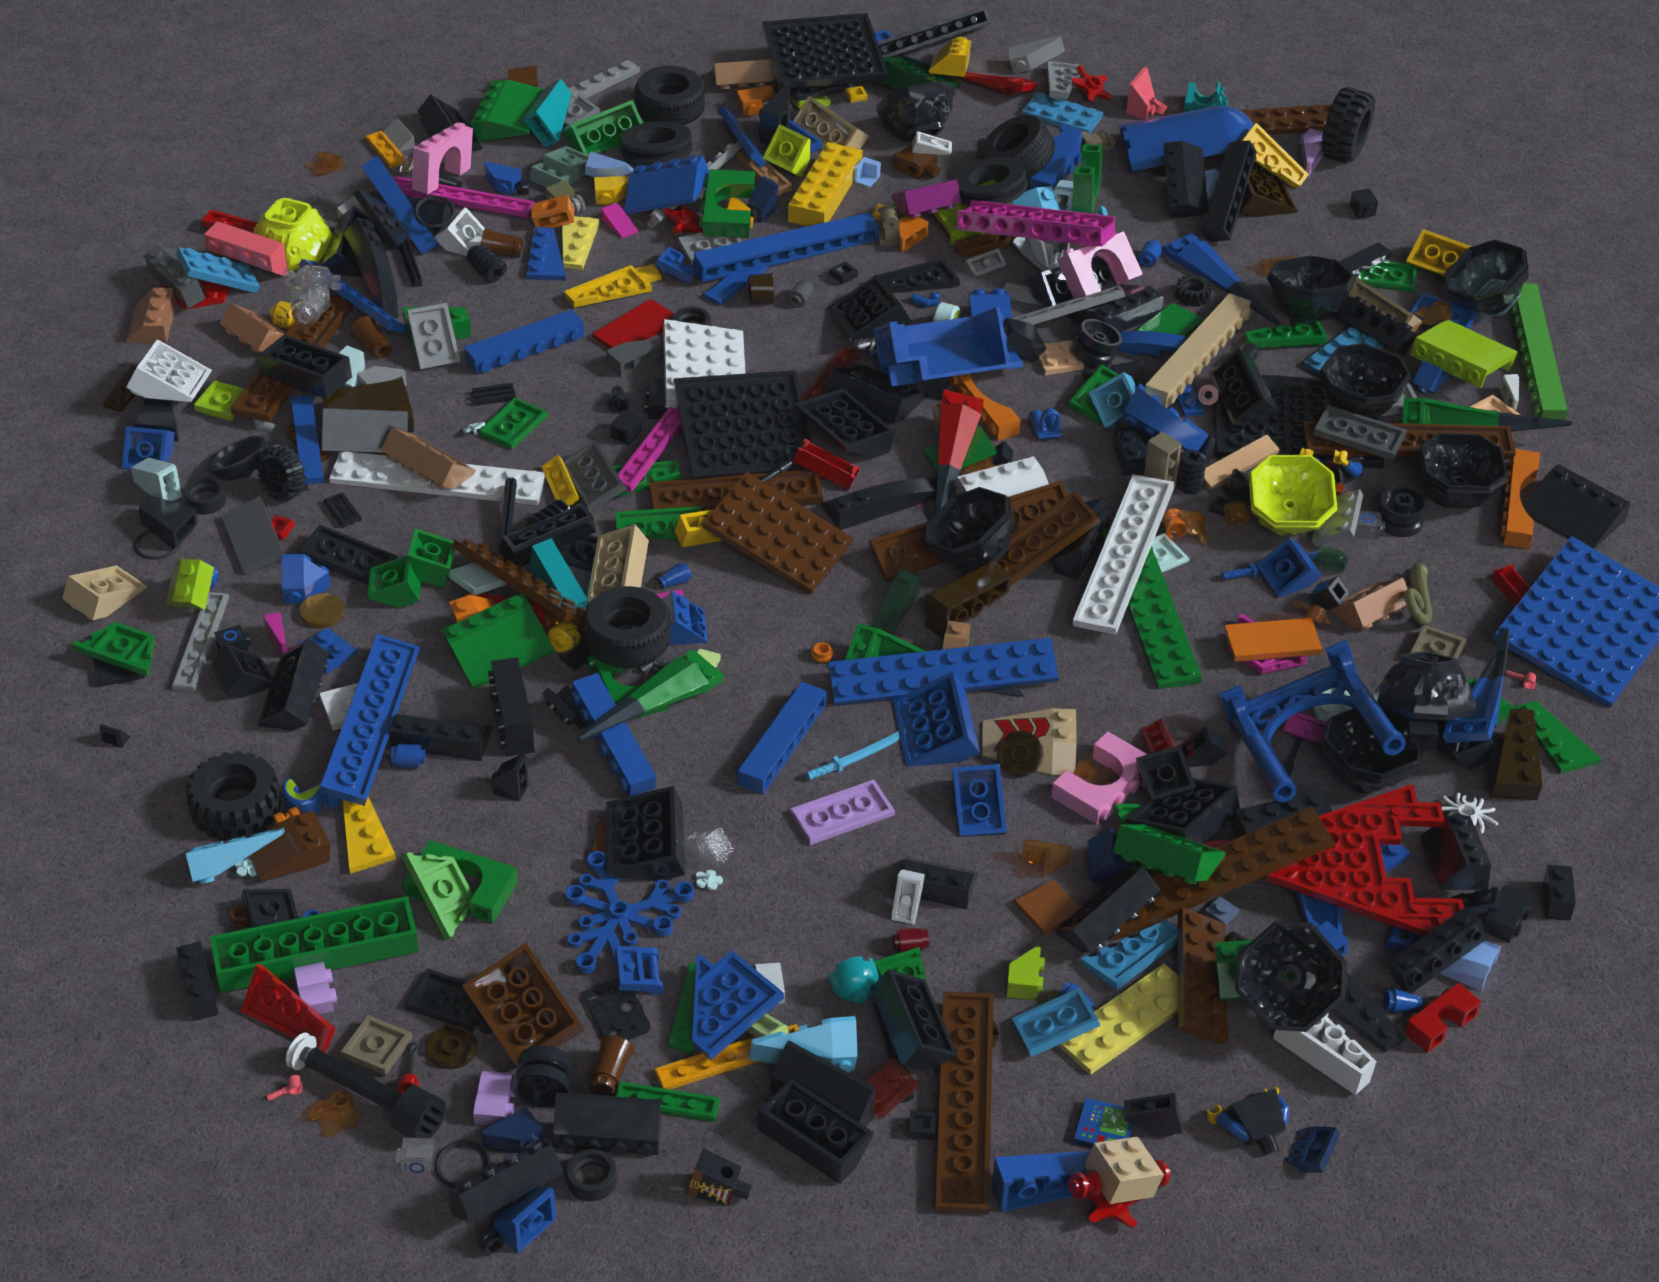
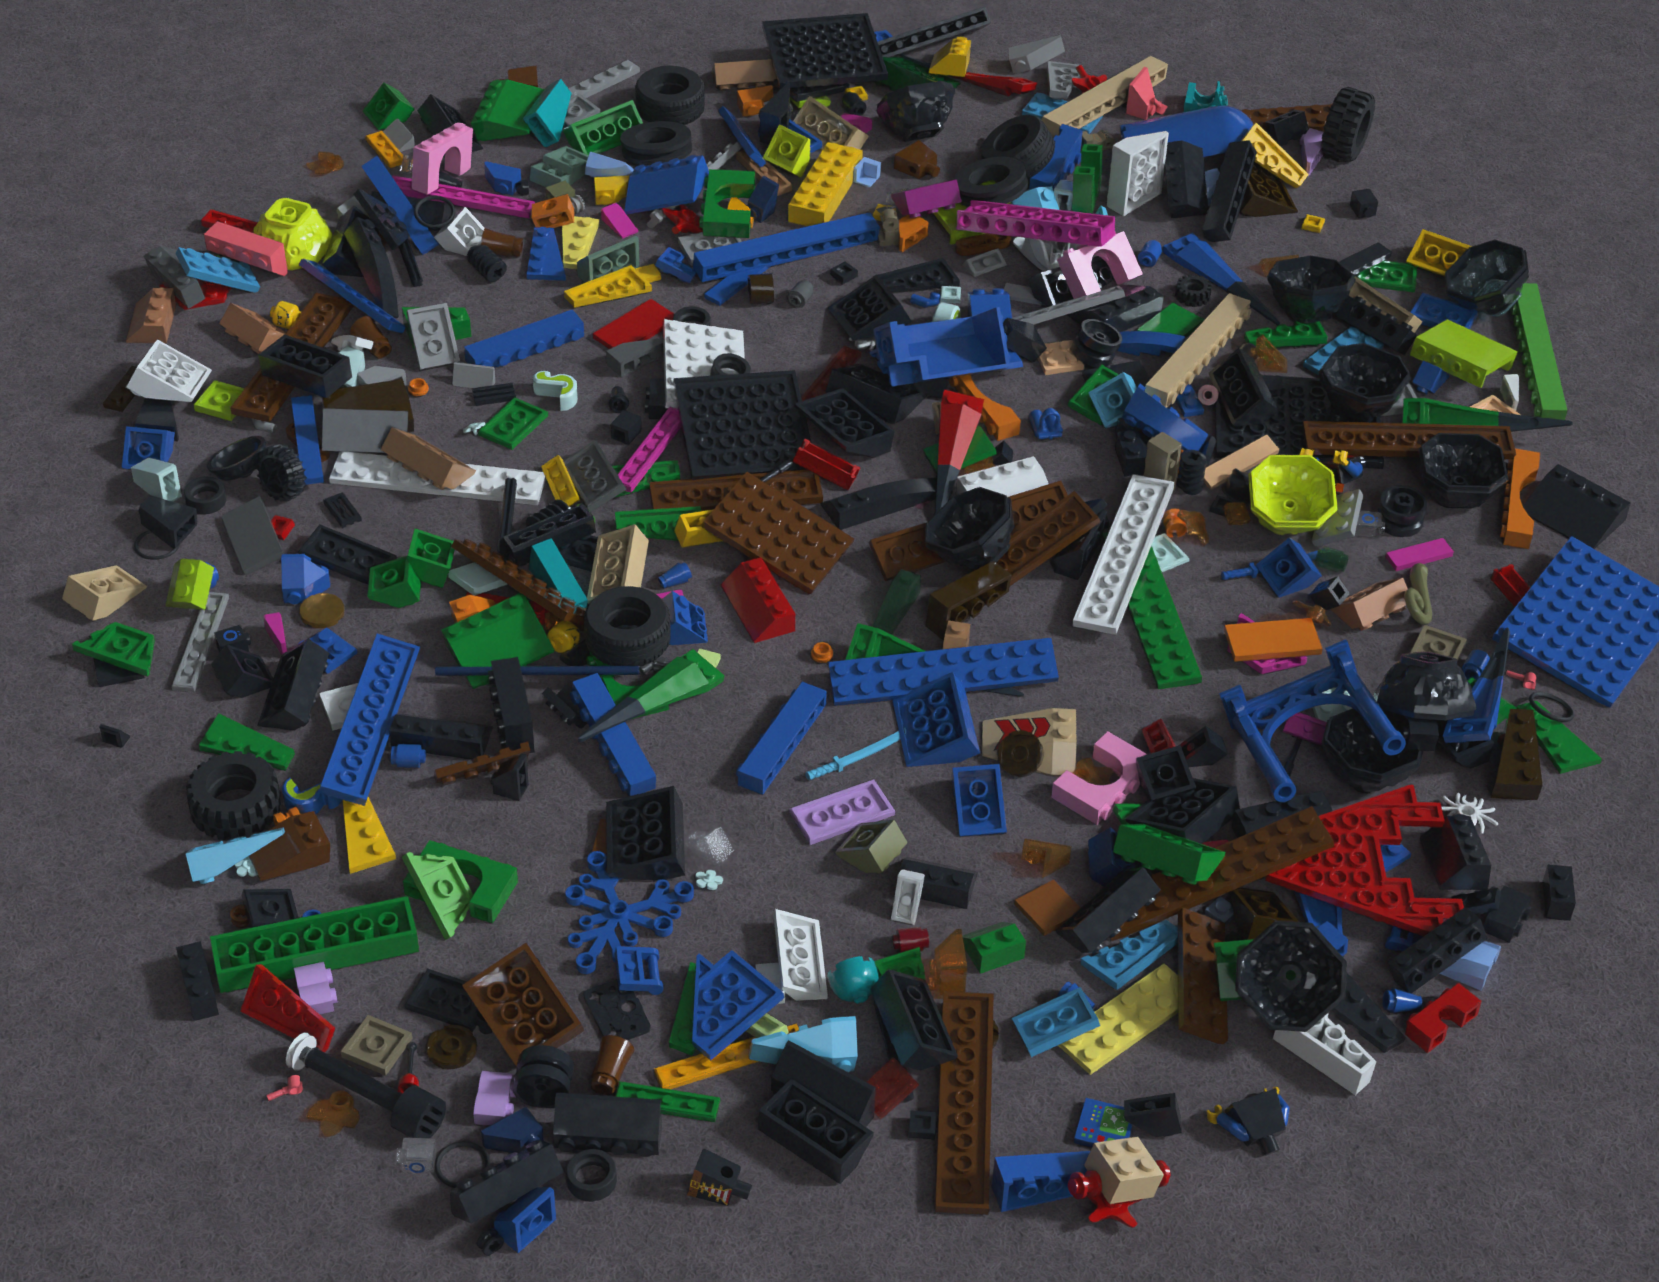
clear helmet [283,265,342,326] -> none
white slope [912,132,952,155] -> none
lime slope [1007,947,1045,1000] -> none
dark blue plate [1286,1126,1340,1173] -> none
dark grey plate [1313,405,1407,460] -> none
clear orange plate [1414,300,1453,325] -> none
none -> green wing [199,713,295,771]
none -> white slope [331,335,373,351]
none -> green slope [363,82,415,130]
none -> orange plate [408,378,429,396]
none -> reddish brown wing [434,742,530,785]
none -> dark blue piece [435,666,639,676]
none -> light grey slope [453,362,495,388]
none -> light aqua animal [533,371,578,411]
none -> sand green slope [577,236,639,283]
none -> black tyre [710,353,751,376]
none -> red slope [721,557,795,643]
none -> white slope [773,909,828,1001]
none -> olive slope [835,820,908,873]
none -> dark pink slope [840,113,873,133]
none -> black brick [842,92,867,116]
none -> clear orange slope [928,929,967,999]
none -> light aqua tile [940,286,961,303]
none -> green slope [958,922,1026,974]
none -> tan brick [1041,56,1168,138]
none -> white slope [1107,131,1169,216]
none -> dark brown slope [1229,888,1299,940]
none -> clear orange slope [1256,335,1287,373]
none -> black brick [1264,110,1309,146]
none -> yellow tile [1301,214,1325,233]
none -> dark pink tile [1385,538,1454,571]
none -> blue brick [1462,650,1490,680]
none -> black tyre [1529,692,1574,722]

